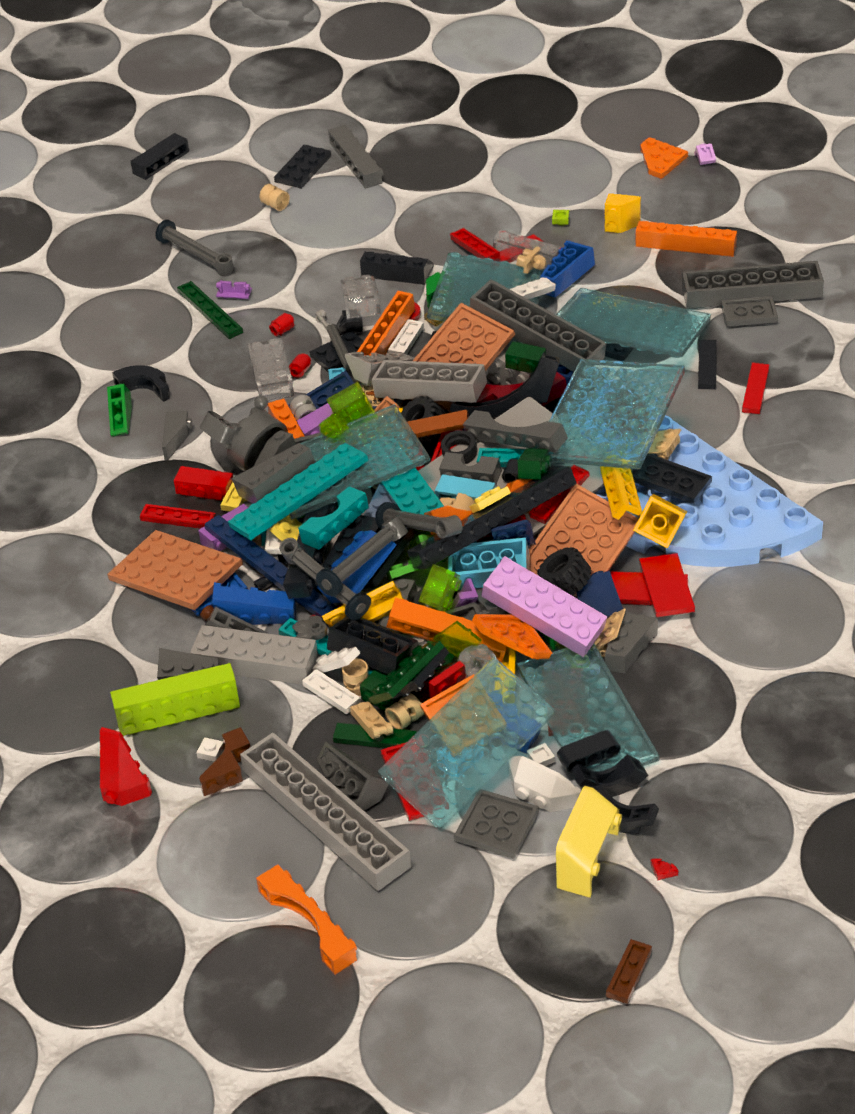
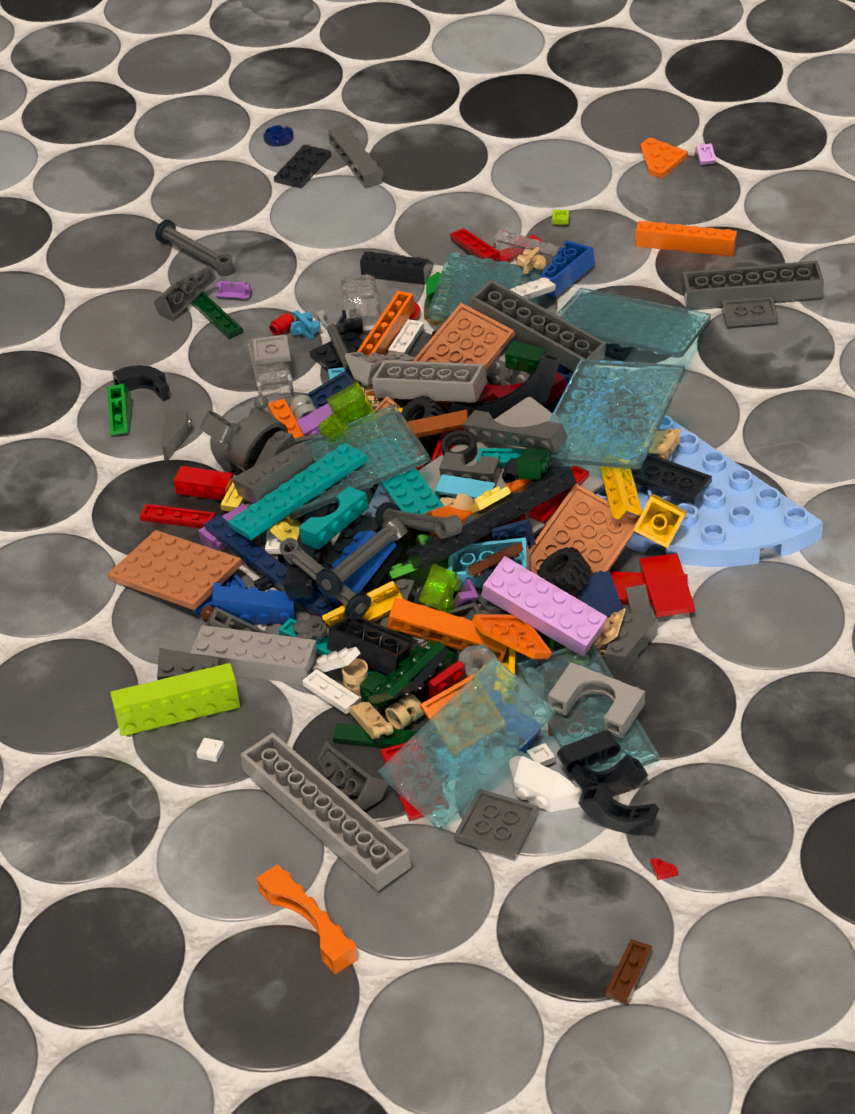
red wedge [100,727,152,806] -> none
black brick [131,133,189,180] -> none
reddish brown arch [199,727,251,797] -> none
tan wheel [260,184,290,211] -> none
red brick [288,353,311,378] -> none
clear neon green piece [434,621,482,658] -> none
light yellow windscreen [556,786,622,898] -> none
yellow slope [605,193,641,233] -> none
black tile [698,340,717,389] -> none
red tile [742,363,770,414] -> none
none -> dark grey wedge [153,265,216,321]
none -> light grey tile [252,334,291,365]
none -> clear blue tile [263,125,294,147]
none -> dark azure hips [290,310,321,341]
none -> reddish brown plate [464,542,524,578]
none -> light grey arch [548,662,645,739]
none -> dark grey tile [626,584,653,617]

